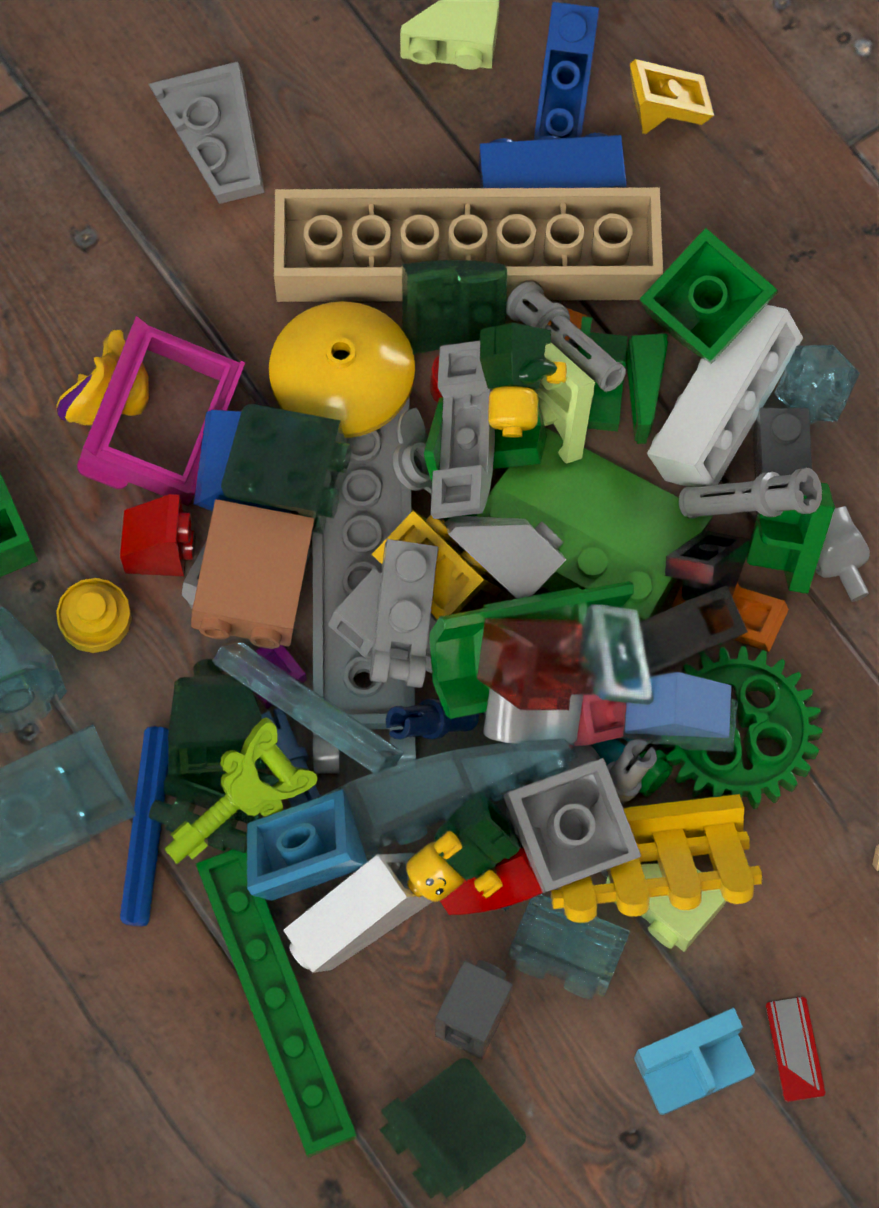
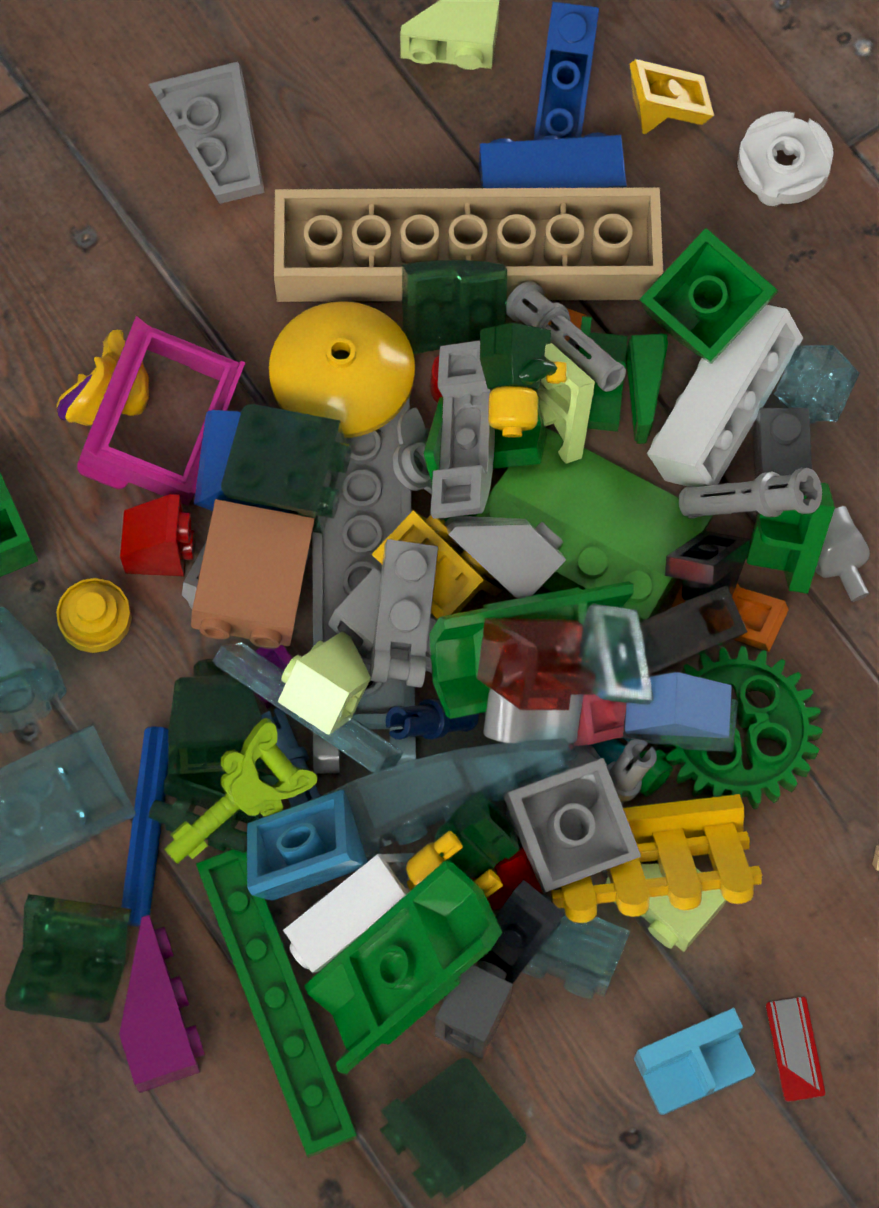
none -> clear green bracket [5,894,132,1023]
none -> magenta slope [119,915,205,1093]
none -> yellowish green slope [278,631,371,735]
none -> green piece [304,860,502,1074]
none -> black slope [479,880,565,984]
none -> white plate [737,111,833,206]

